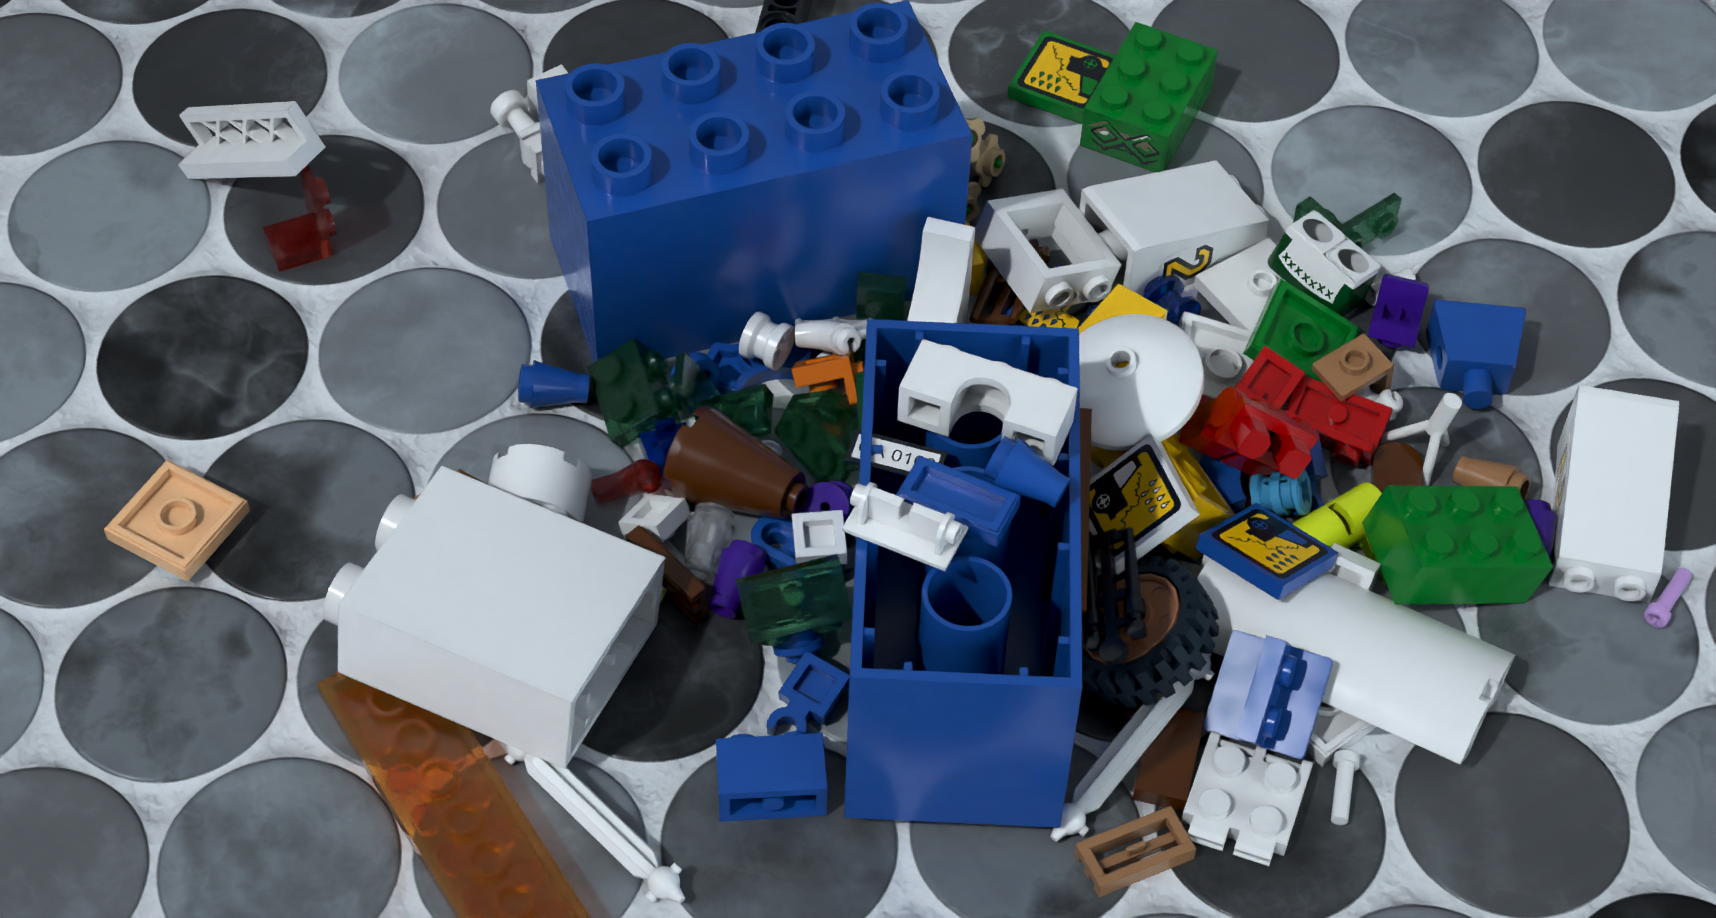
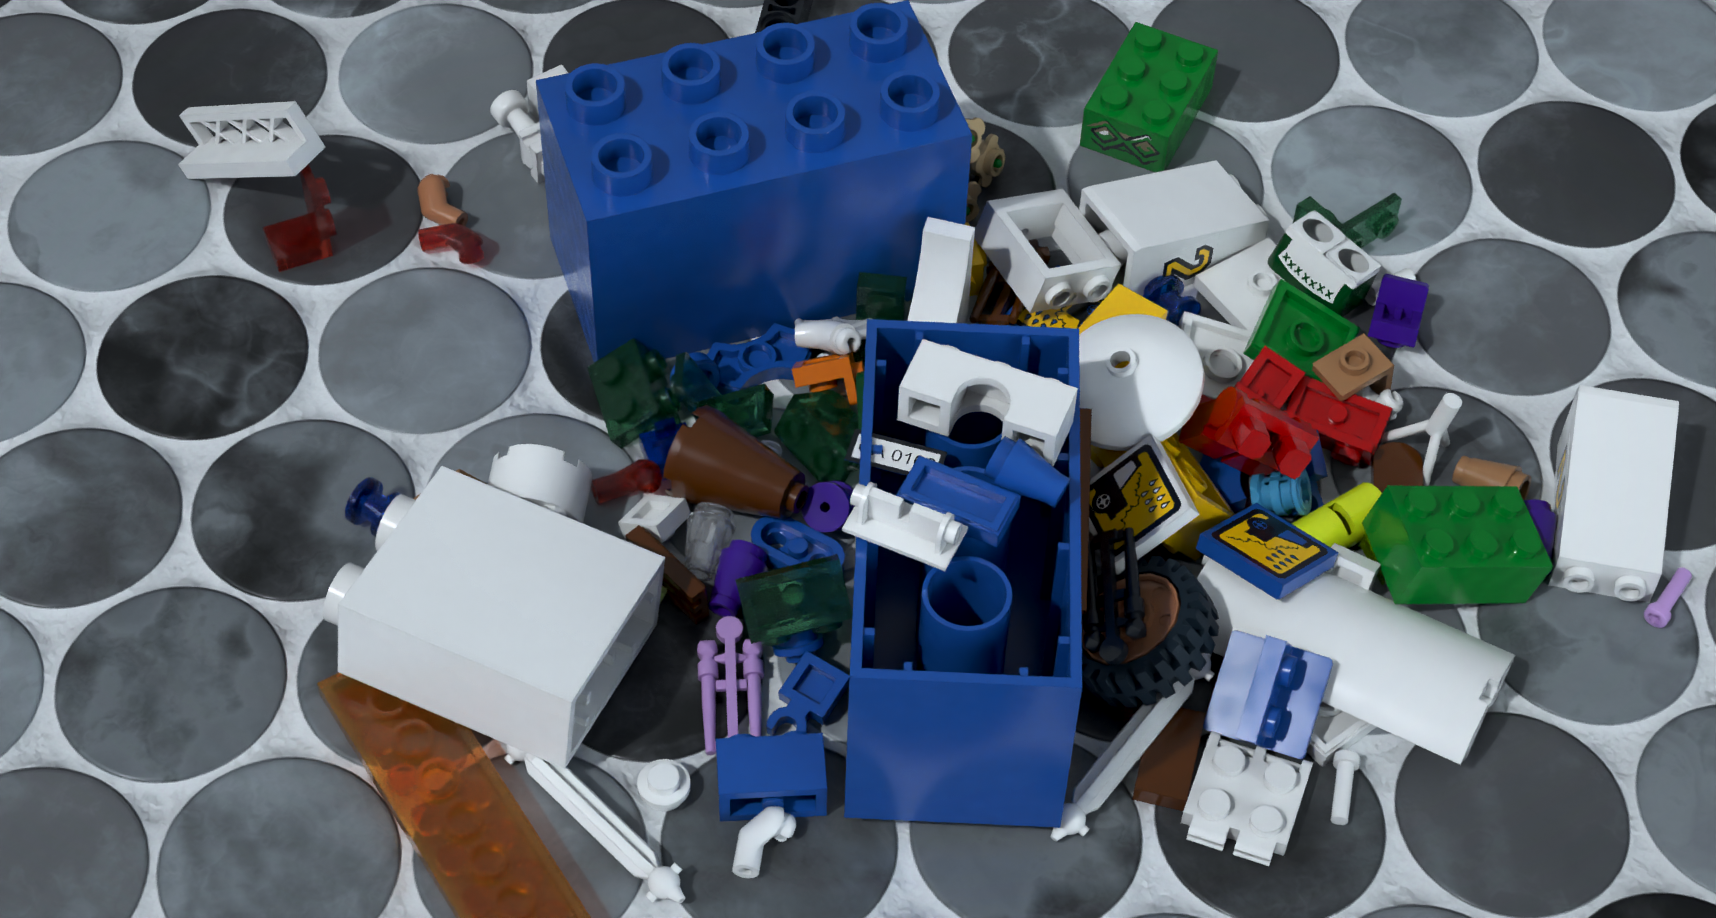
light nougat plate [104,460,250,582] -> none
blue cone [518,360,589,408] -> none
white wheel [739,312,795,370] -> none
white plate [792,510,847,568] -> none
tile [1007,30,1115,124] -> none
medium nougat tile [1074,806,1196,898] -> none
blue torso [1426,299,1526,409] -> none
none -> clear blue wheel [345,477,403,537]
none -> nougat arm [418,174,468,233]
none -> clear red arm [418,223,484,264]
none -> white plate [637,759,691,812]
none -> lavender piece [697,616,764,755]
none -> white arm [732,806,796,879]

